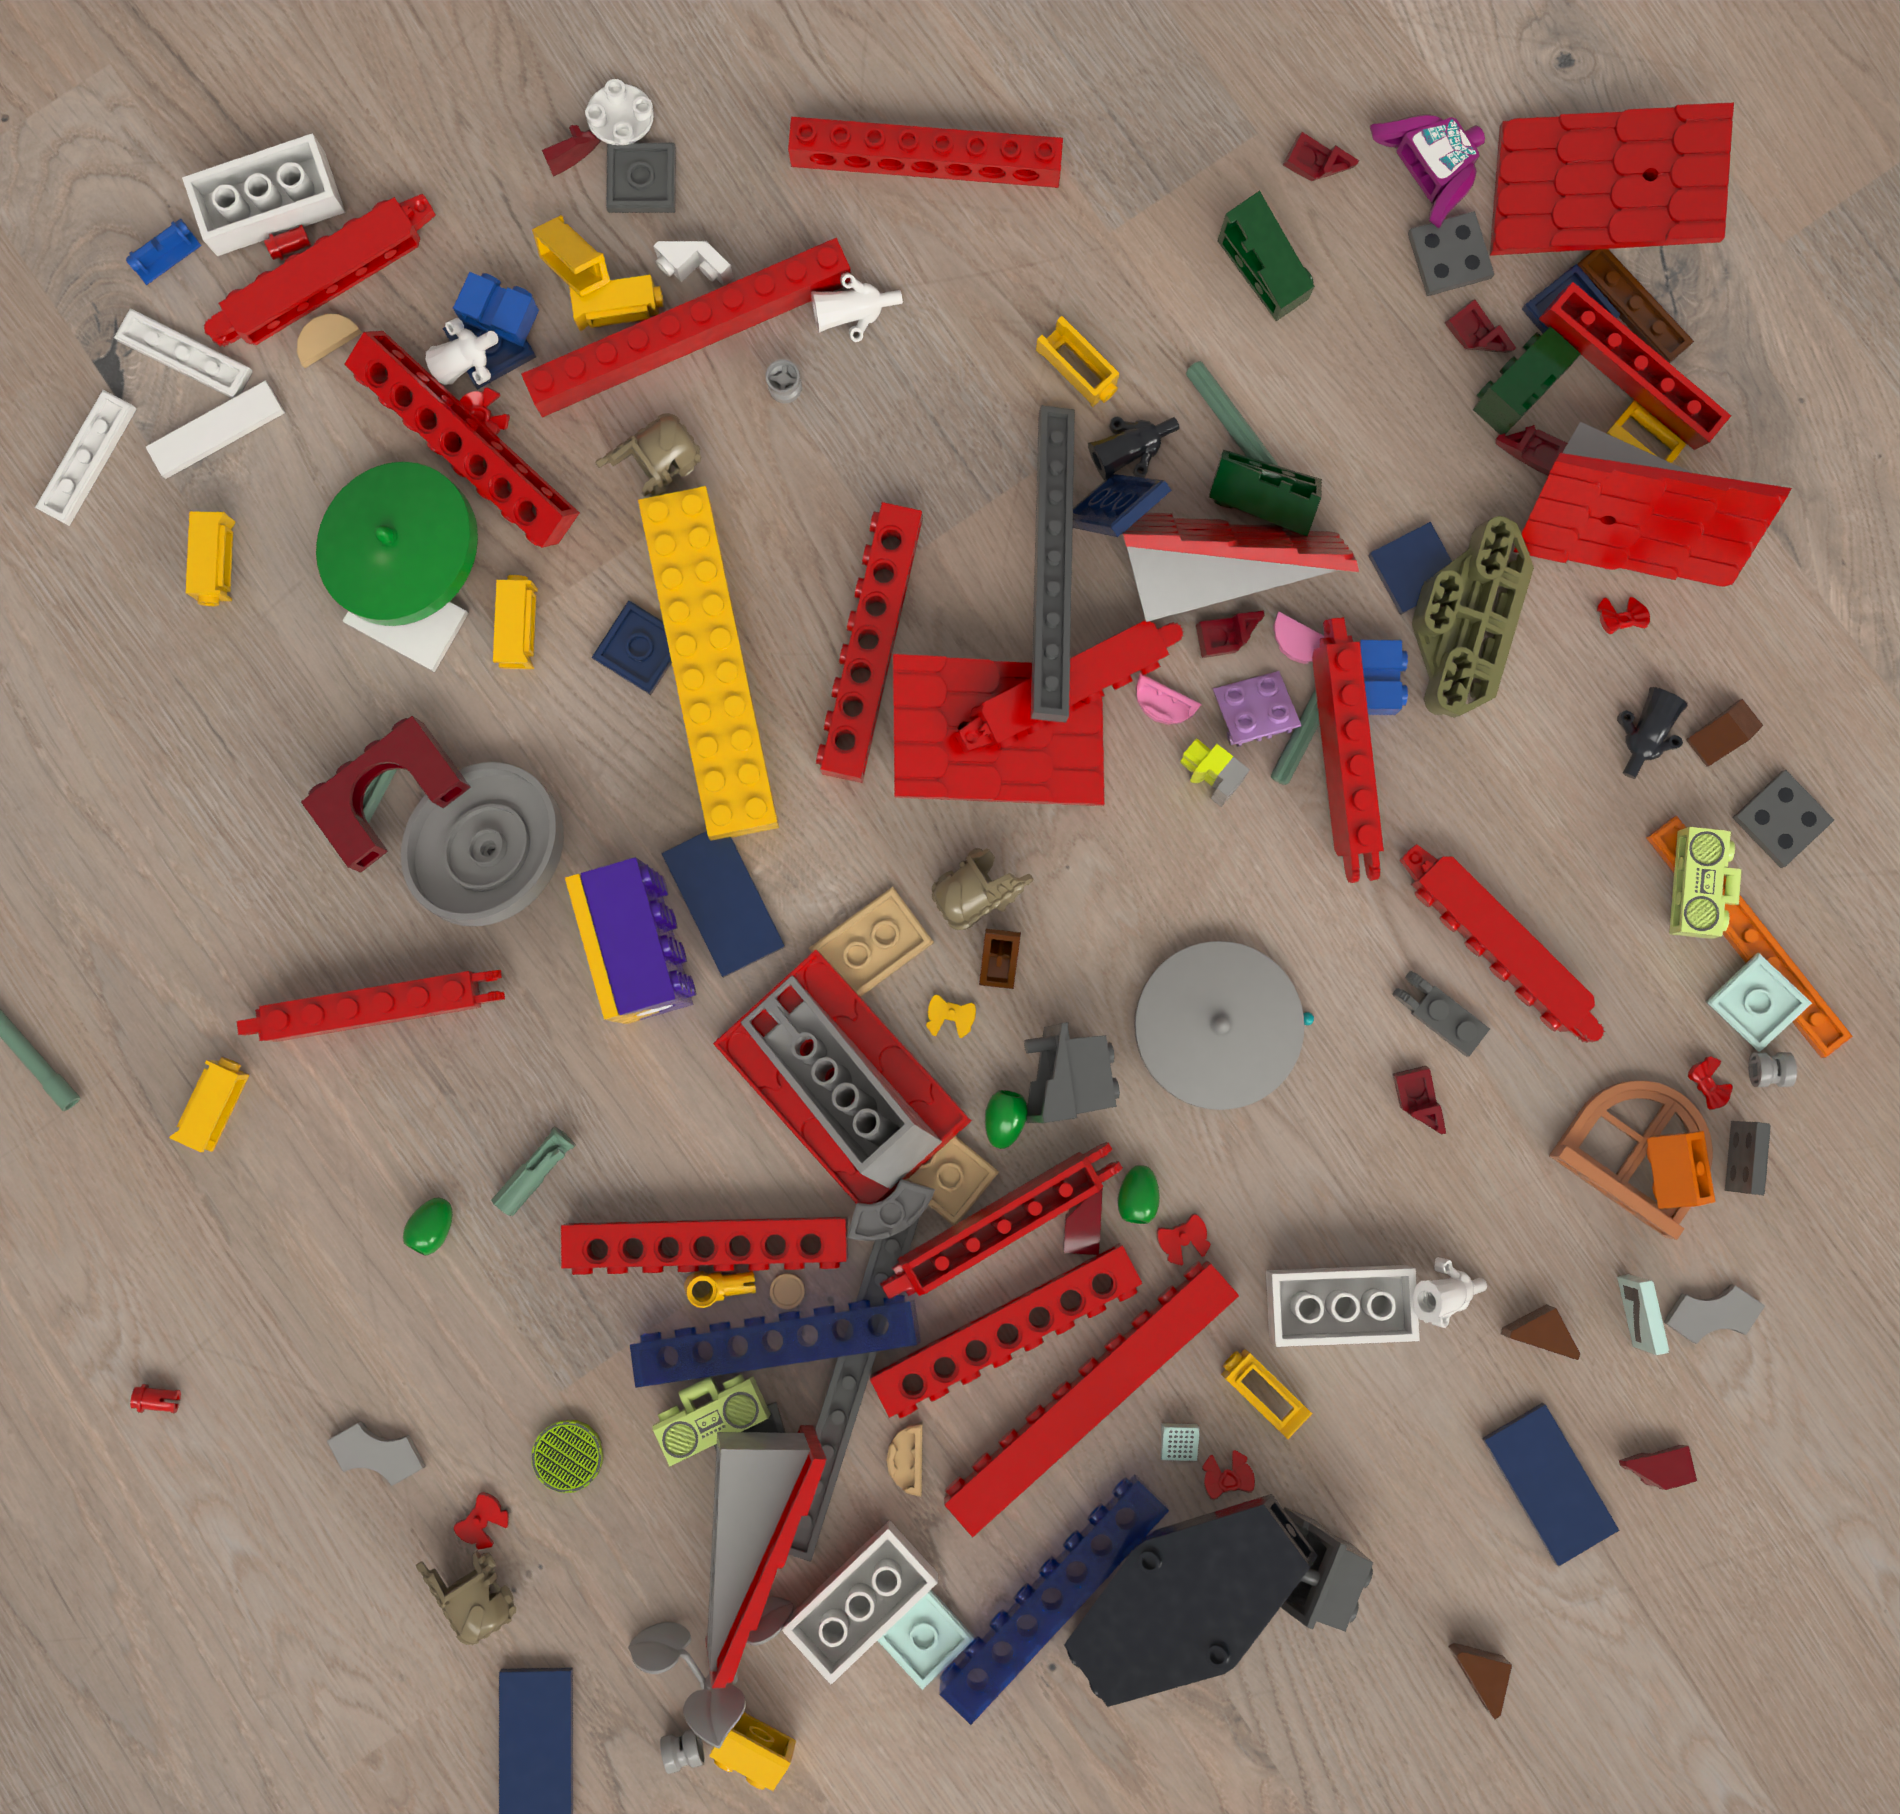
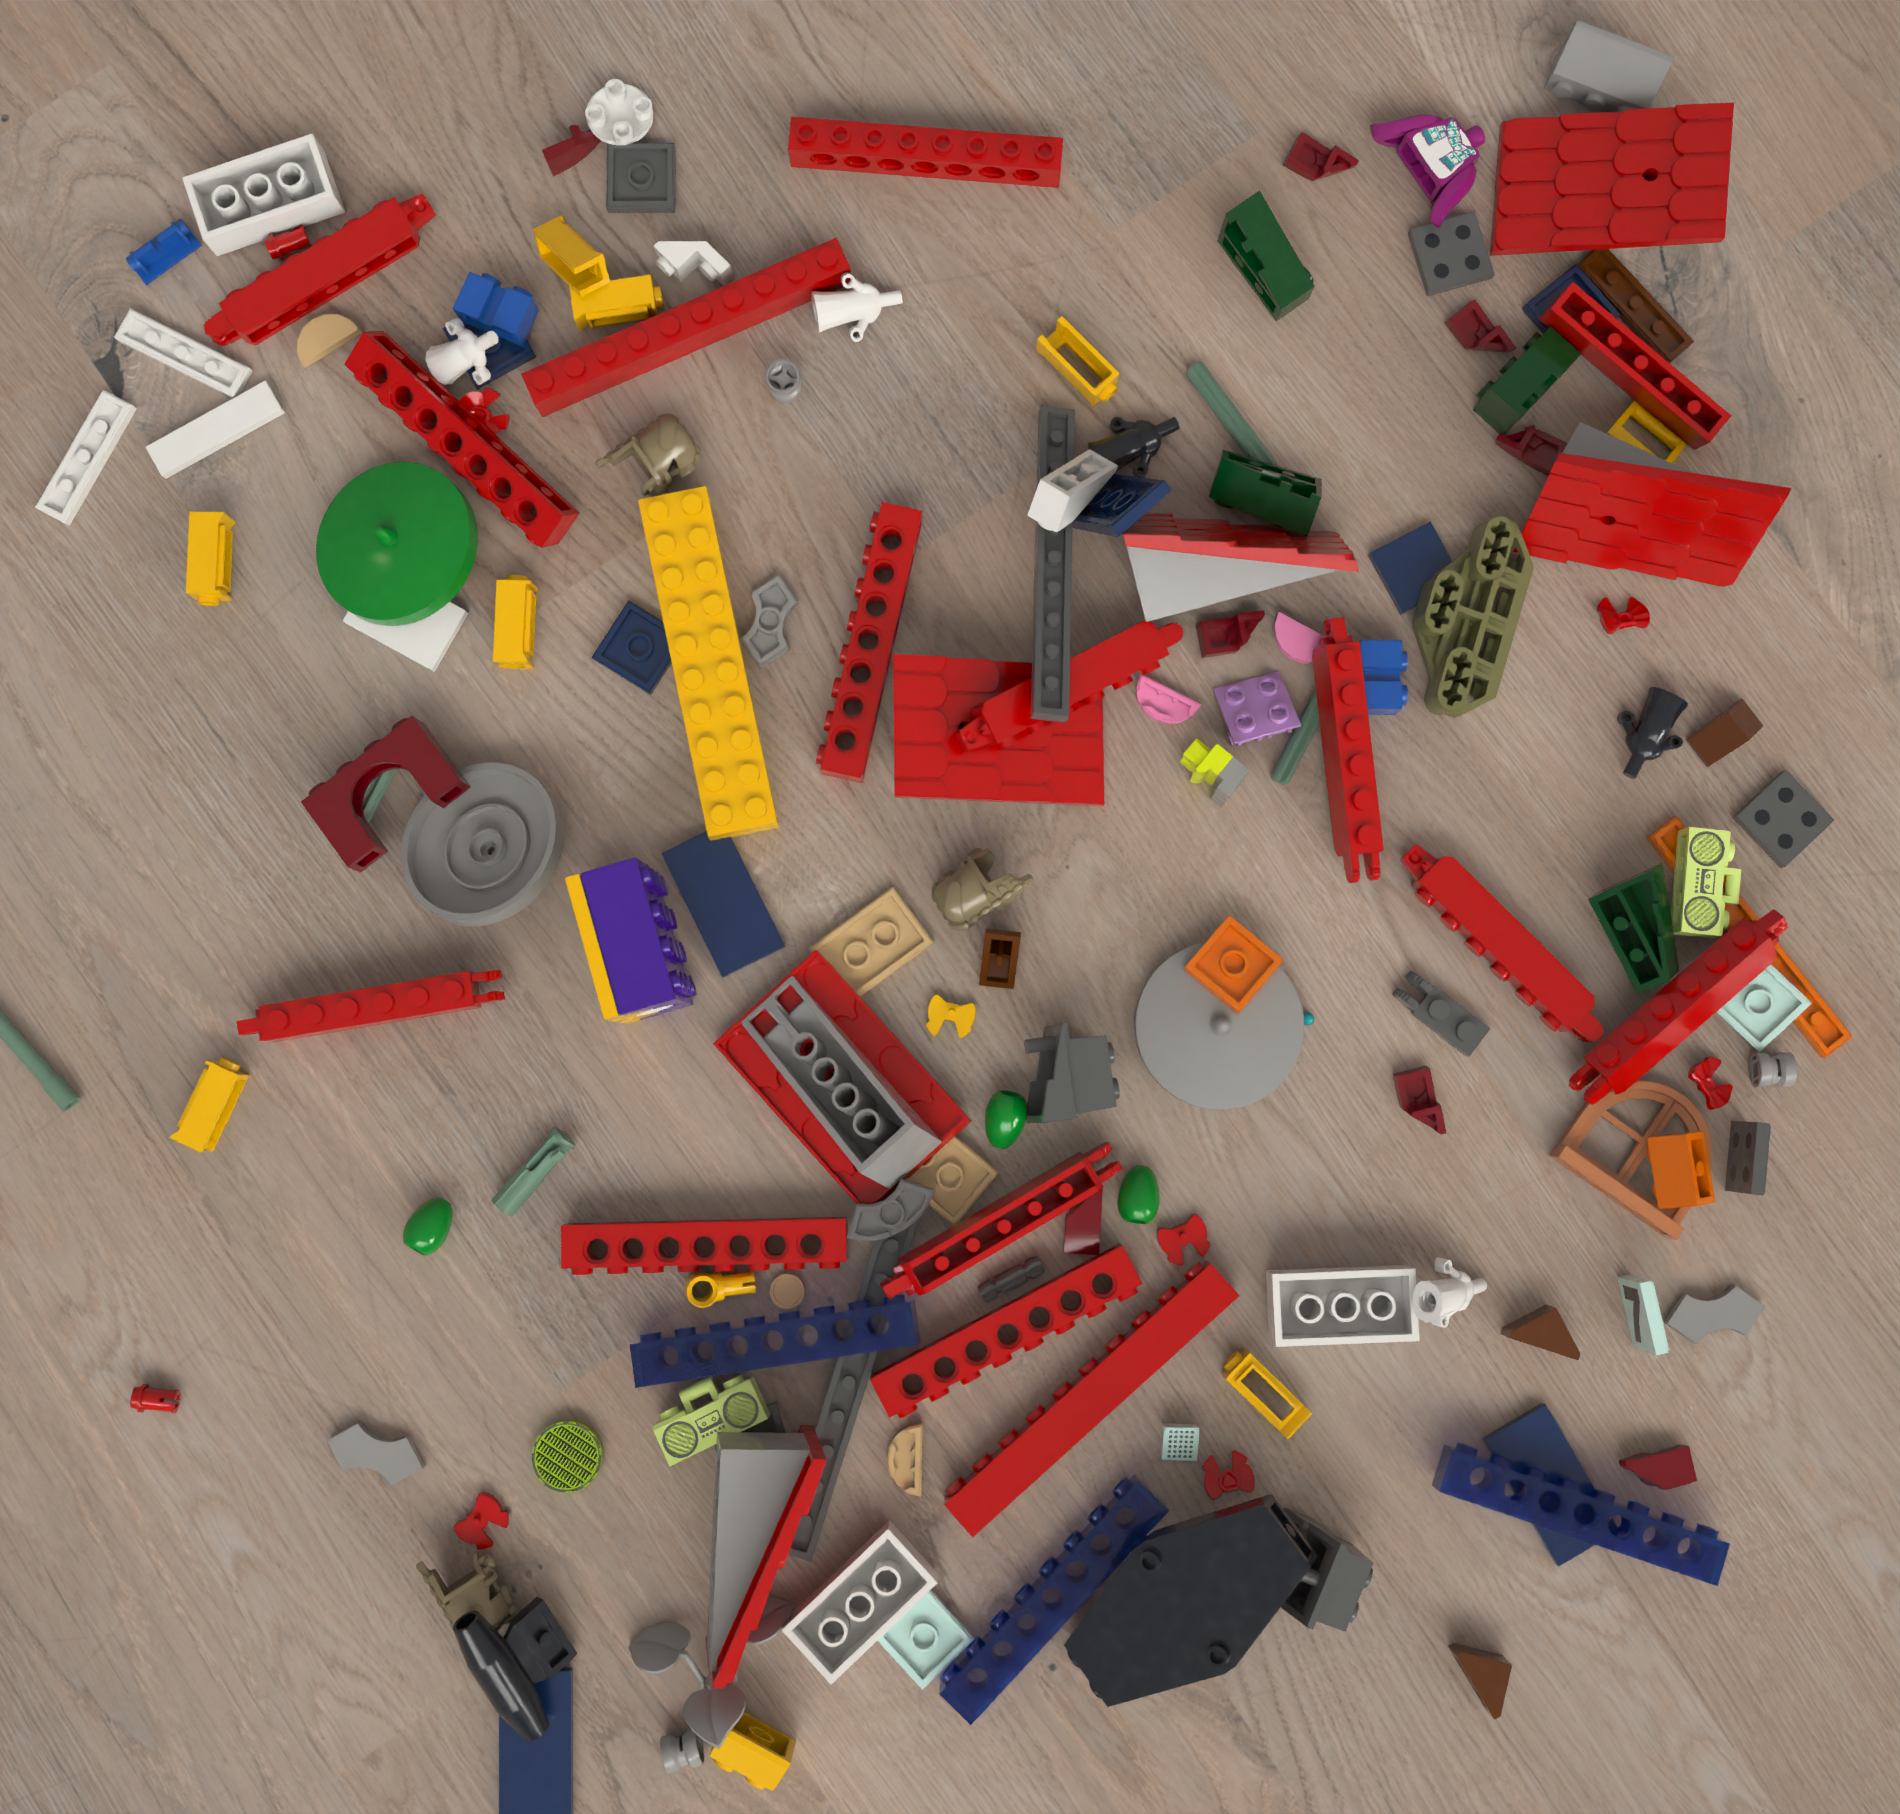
none -> black plate [453,1597,577,1742]
none -> light grey tile [741,574,799,669]
none -> dark grey axle [978,1256,1045,1302]
none -> white slope [1027,449,1118,532]
none -> orange tile [1183,915,1284,1015]
none -> clear blue brick [1432,1442,1730,1586]
none -> light grey slope [1544,20,1674,112]
none -> red hinge [1568,909,1788,1105]
none -> dark green wedge [1588,863,1679,994]

